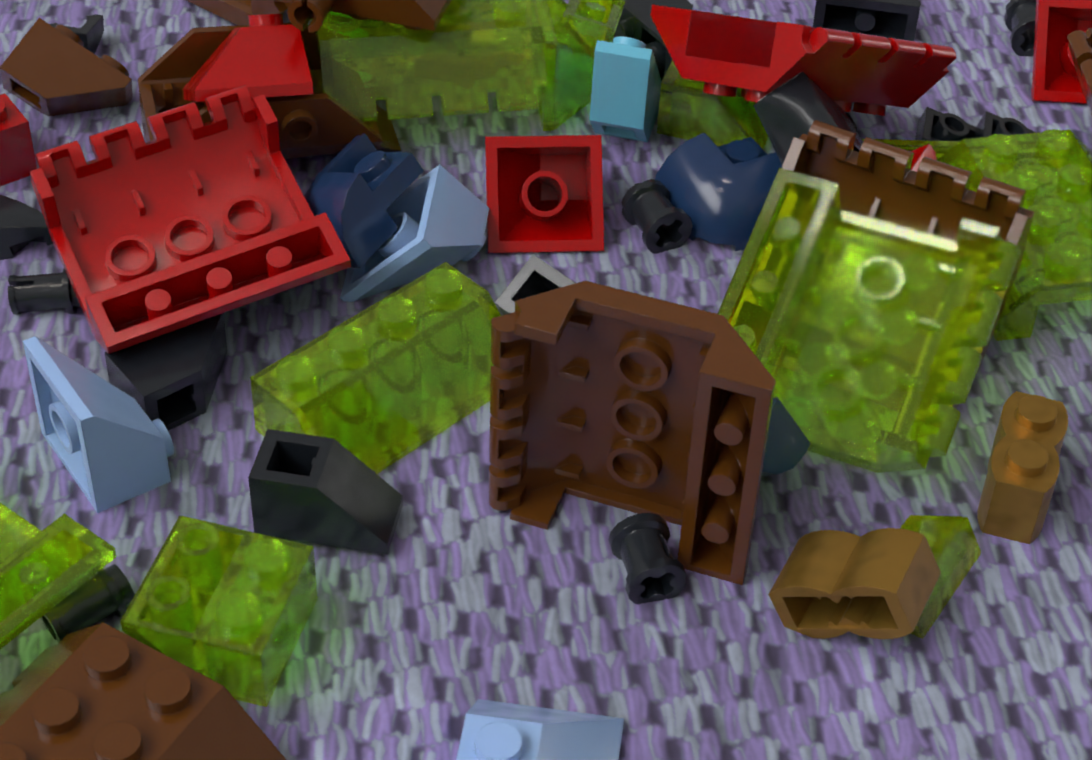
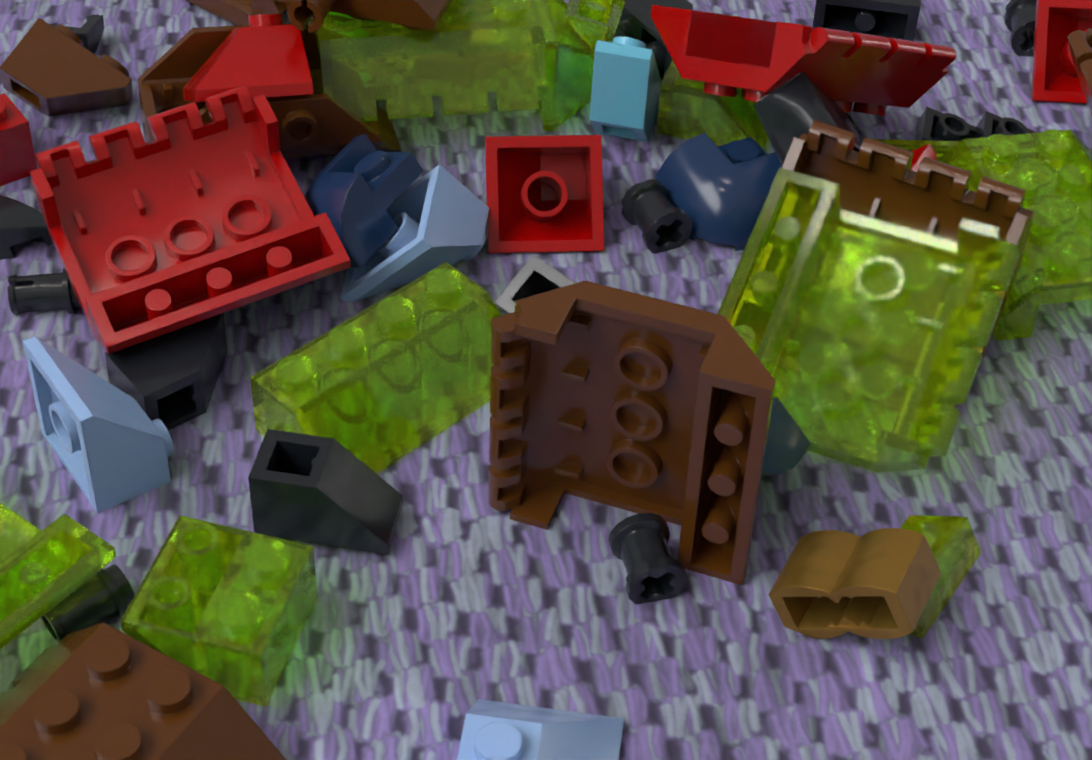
pearl gold brick [977,391,1068,544] -> none

